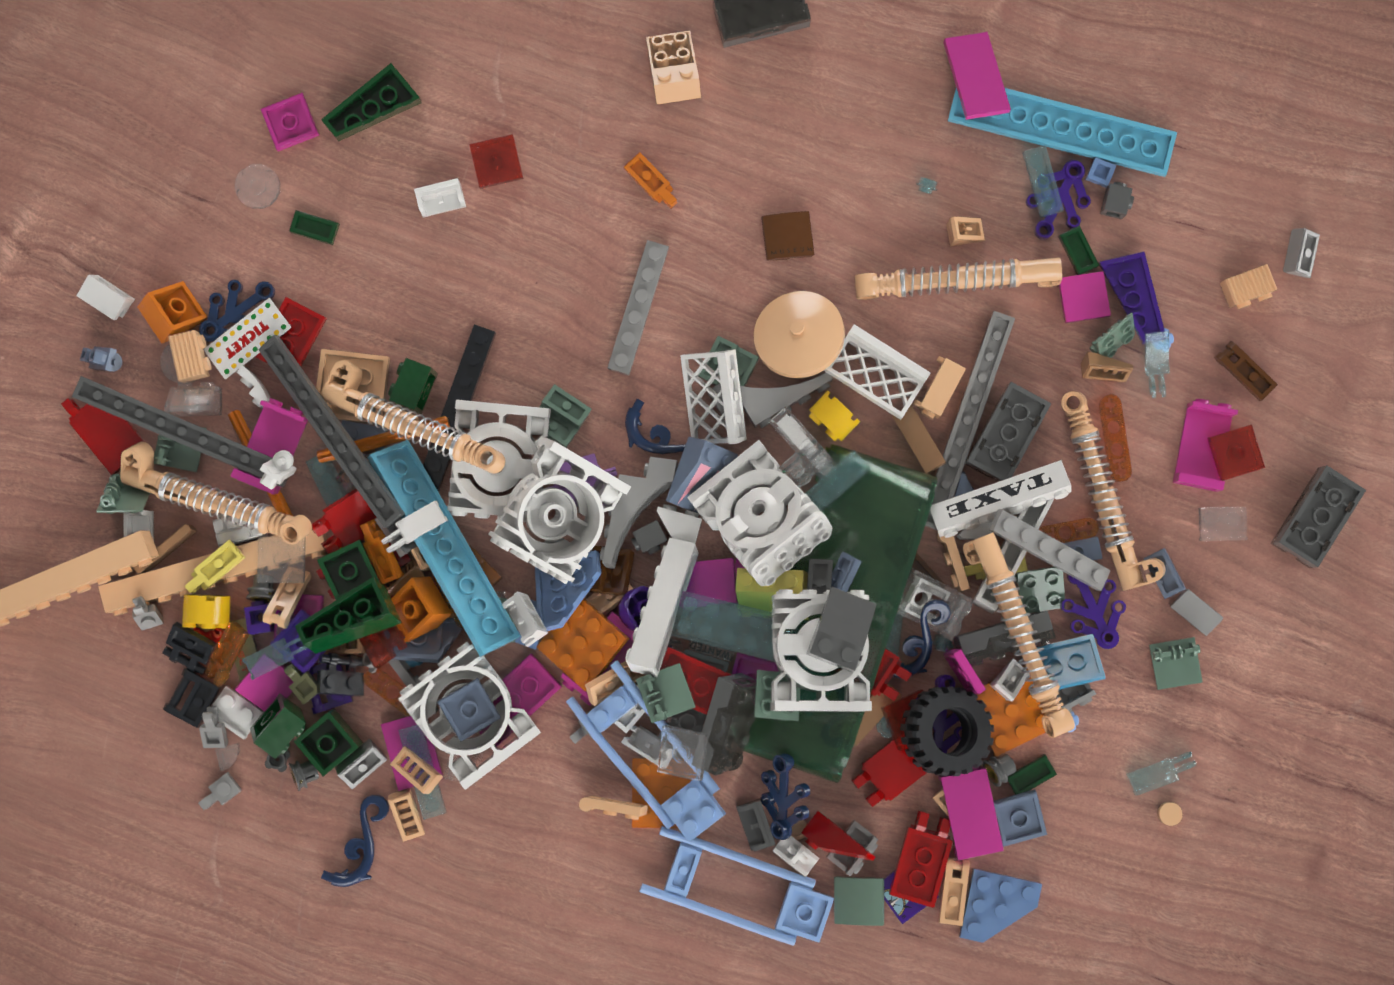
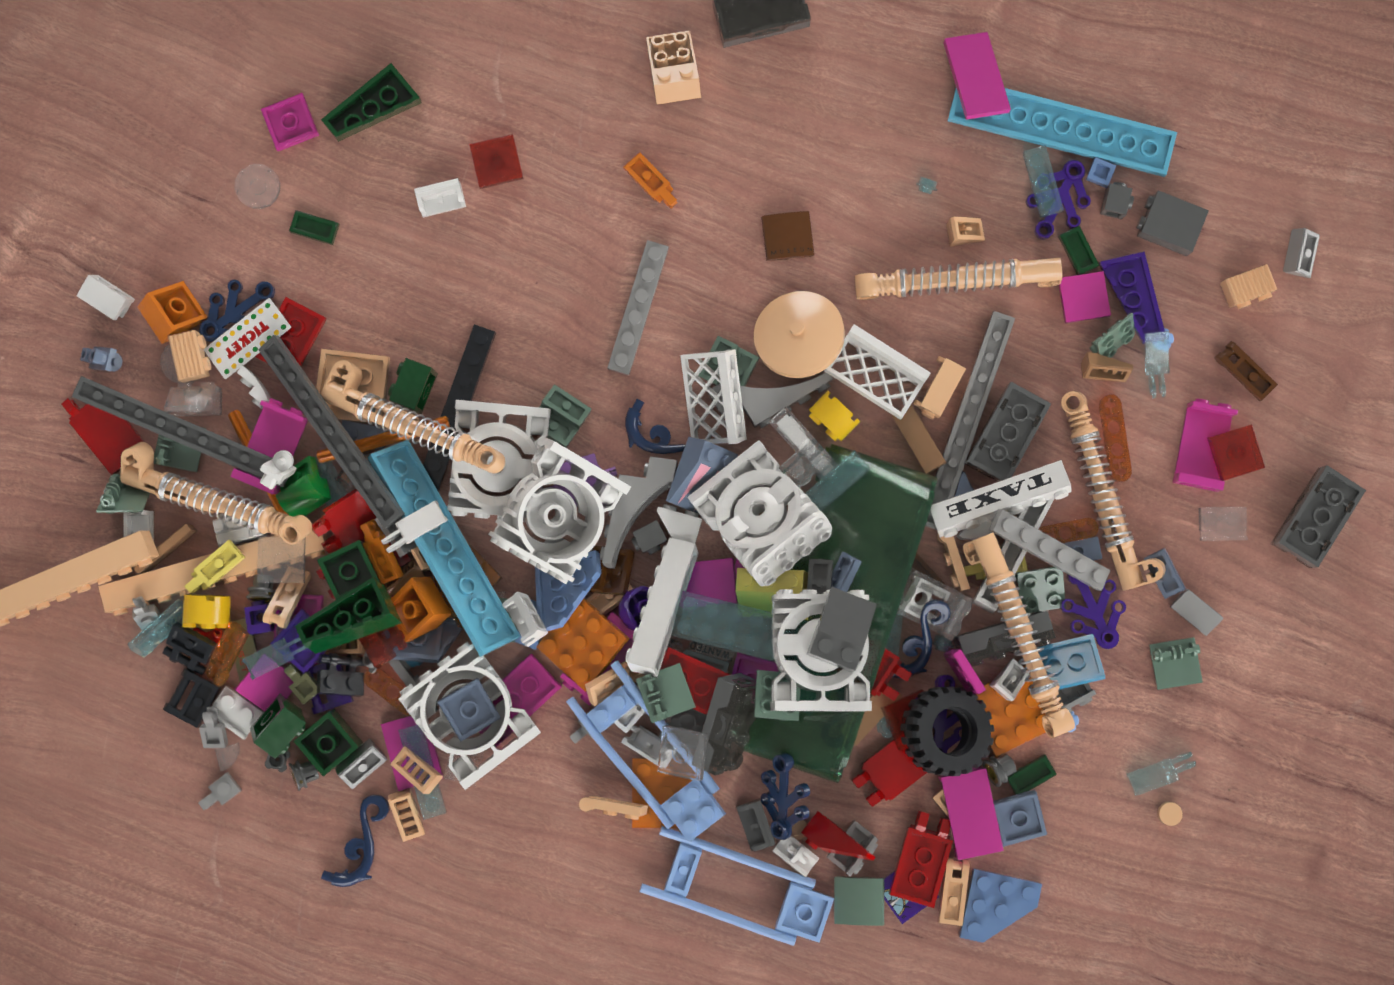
none -> clear light blue plate [127,598,183,658]
none -> green brick [276,456,332,517]
none -> dark grey brick [1136,190,1209,256]

